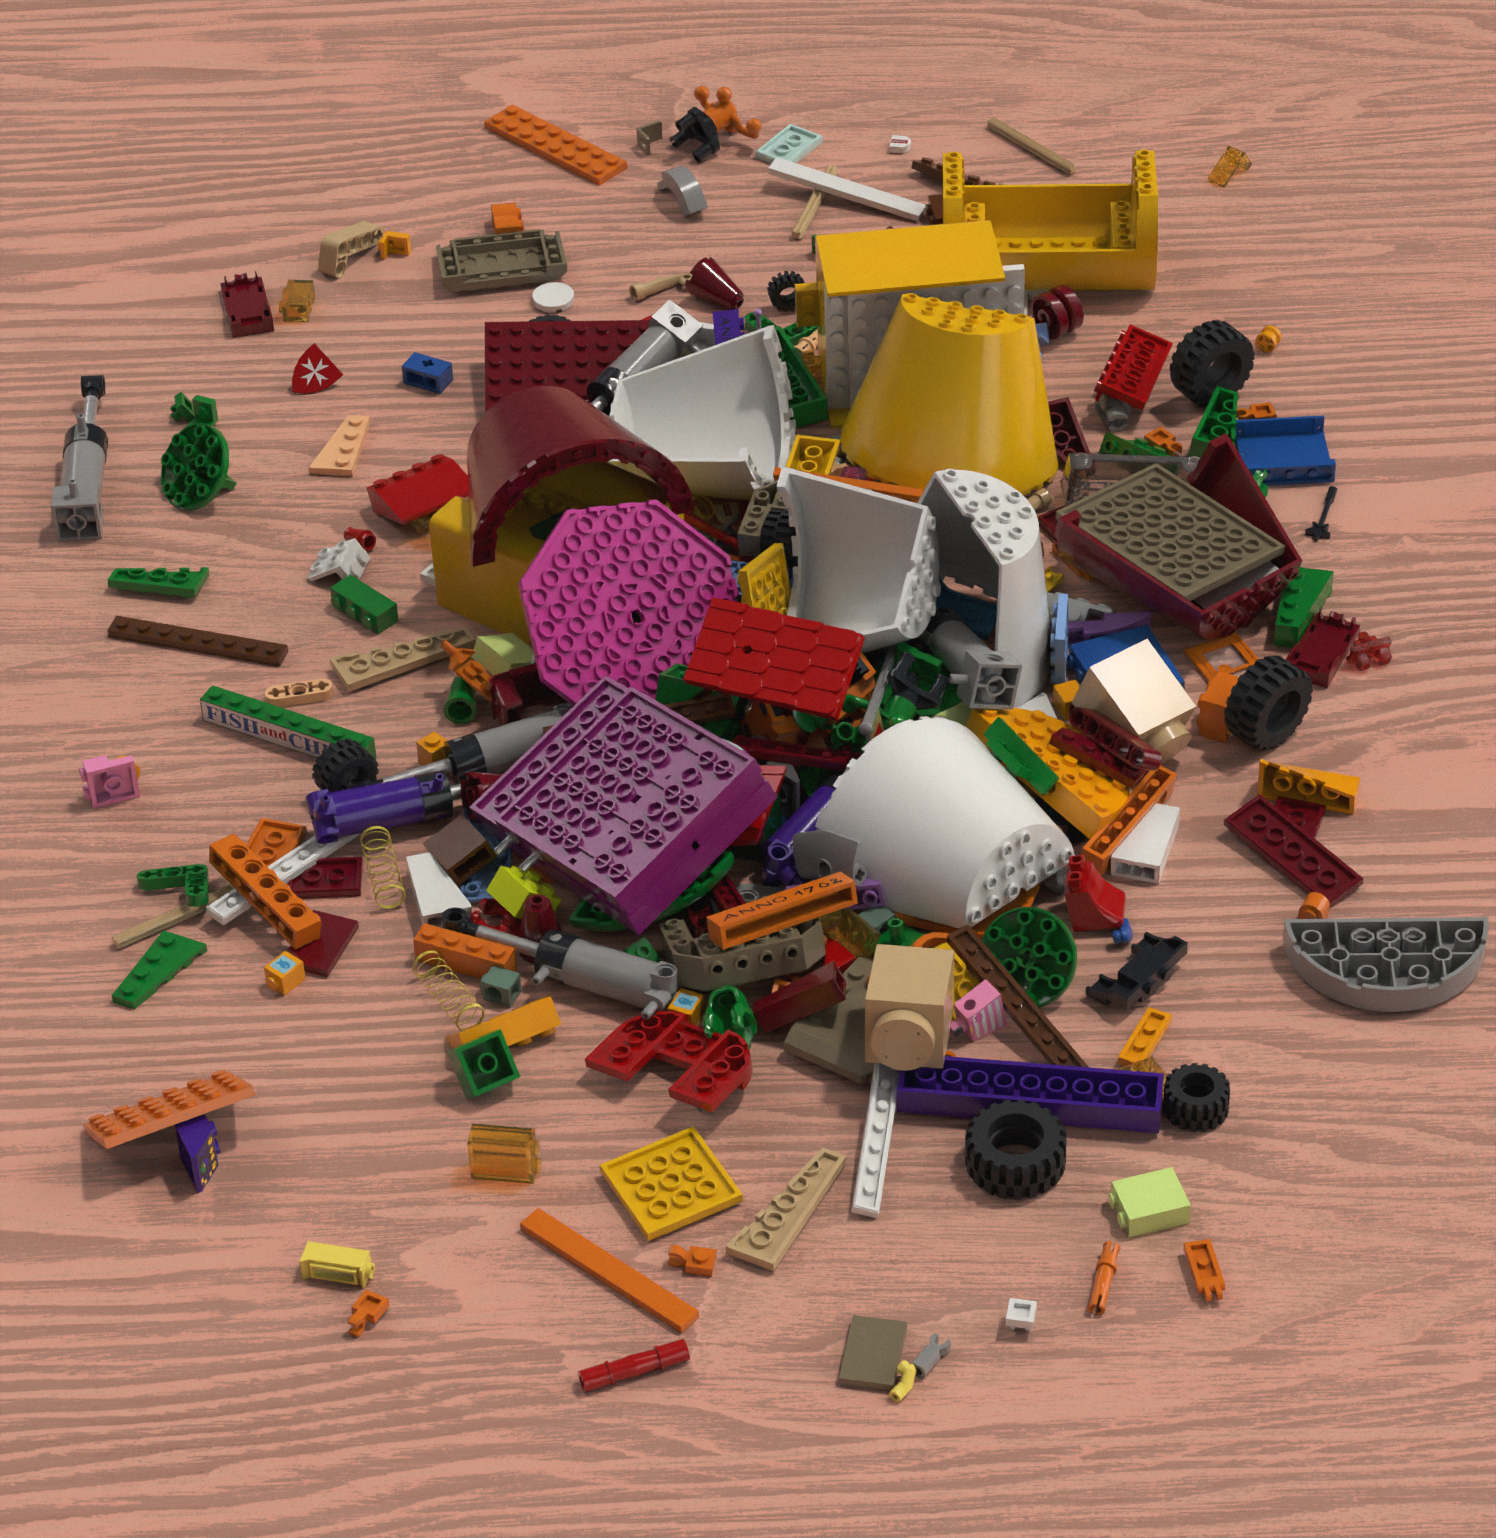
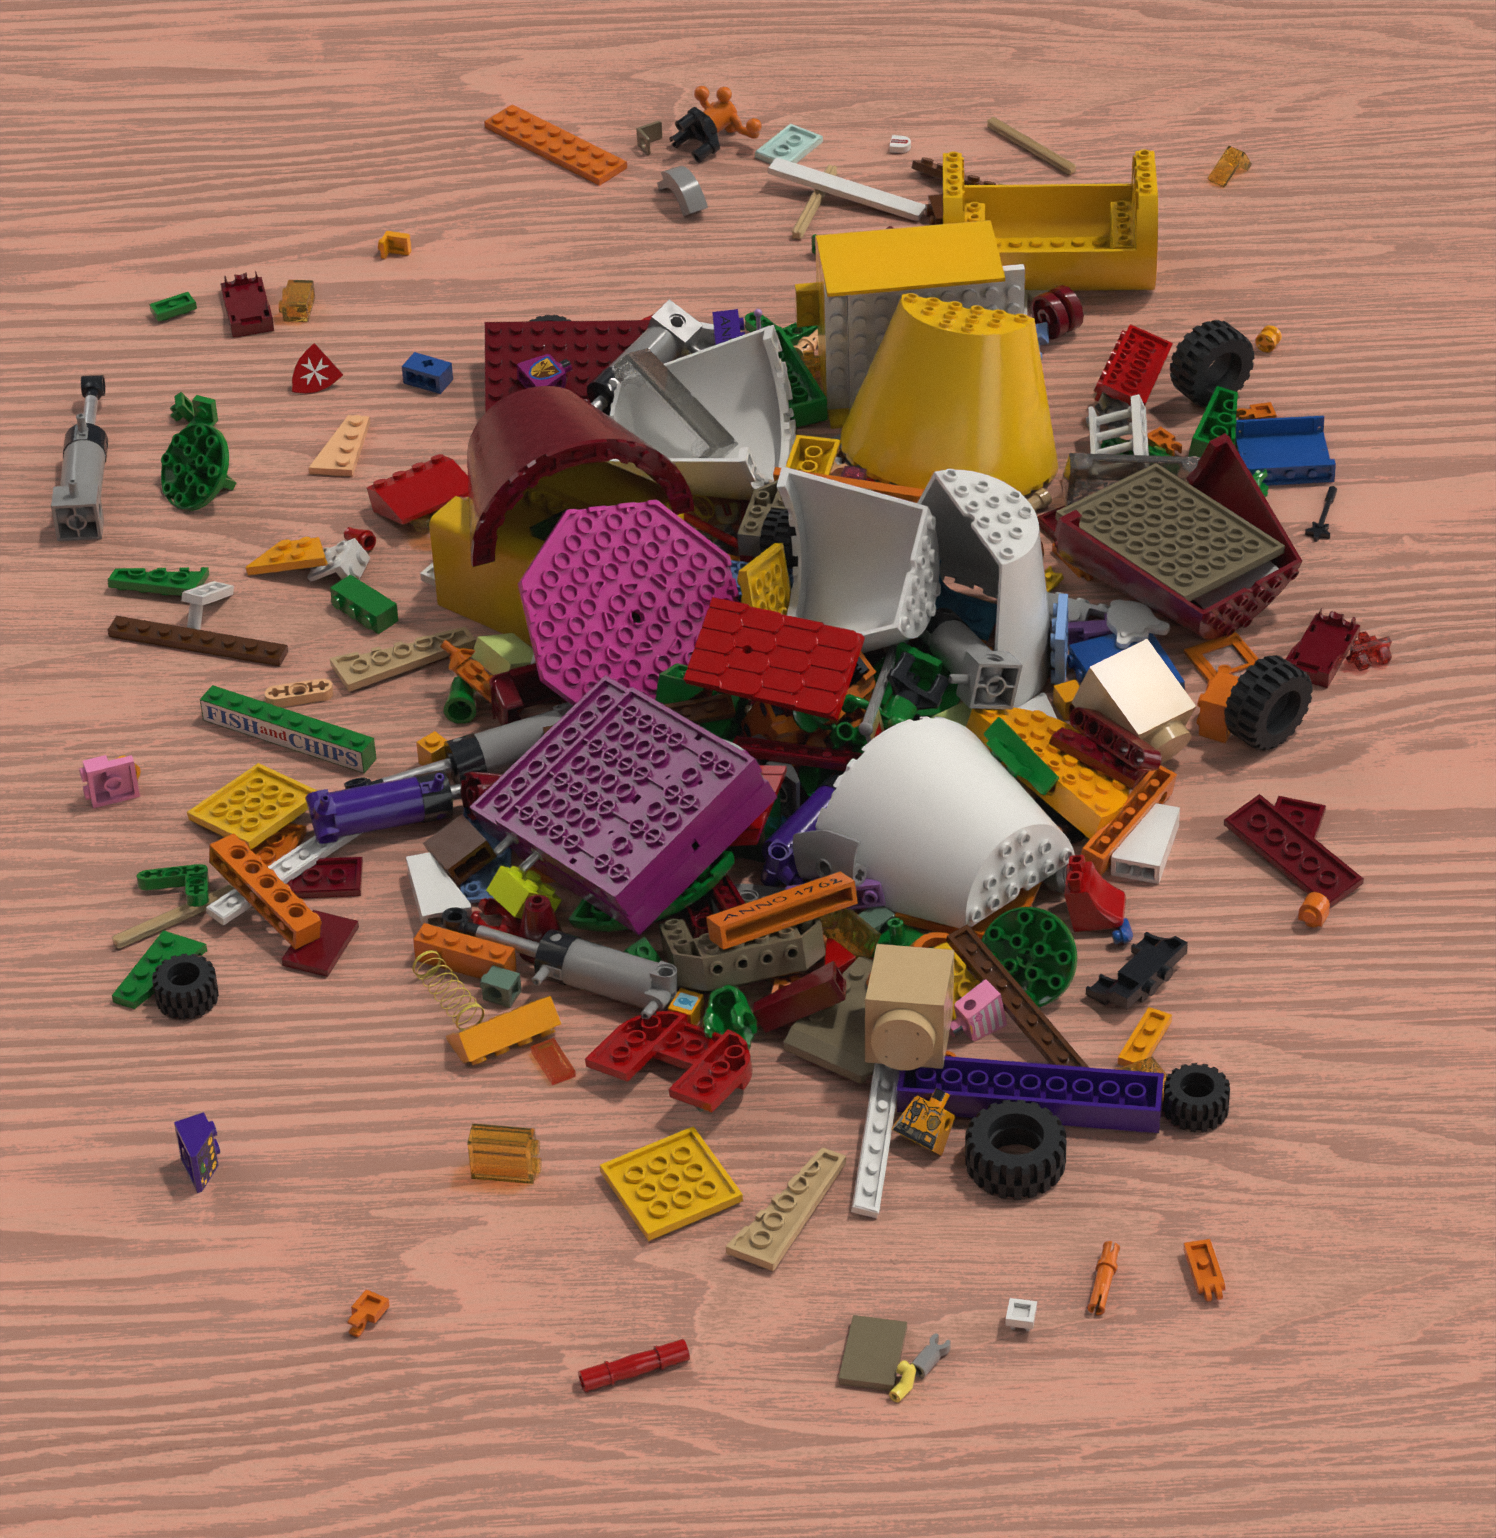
orange plate [83,1070,256,1149] -> none
light orange brick [264,951,306,996] -> none
light yellow window [300,1241,375,1289] -> none
black tyre [312,738,379,792] -> none
tan beam [318,221,384,278] -> none
light yellow piece [360,826,406,909] -> none
dark tan slope [436,229,568,292] -> none
green brick [447,1029,521,1099] -> none
orange brick [491,202,524,234] -> none
orange tile [520,1208,699,1333] -> none
white tile [532,282,574,313] -> none
tan plant [629,274,692,301] -> none
orange plate [668,1245,717,1277] -> none
dark red cone [685,257,744,310] -> none
black tyre [767,271,805,312] -> none
dark red wedge [1048,397,1097,474] -> none
yellowish green brick [1108,1167,1191,1238] -> none
light orange wedge [1257,759,1360,814] -> none
green wedge [1274,567,1334,648] -> none
light grey brick [1283,917,1489,1012] -> none
none -> green plate [149,292,197,322]
none -> black tyre [152,953,219,1020]
none -> white piece [181,581,234,630]
none -> yellow plate [187,763,318,850]
none -> light orange wing [245,537,328,575]
none -> torso [517,354,572,389]
none -> tile [531,1038,576,1085]
none -> windscreen [611,348,739,458]
none -> torso [891,1088,955,1156]
none -> white fence [1086,394,1149,487]
none -> white tile [1106,599,1170,649]

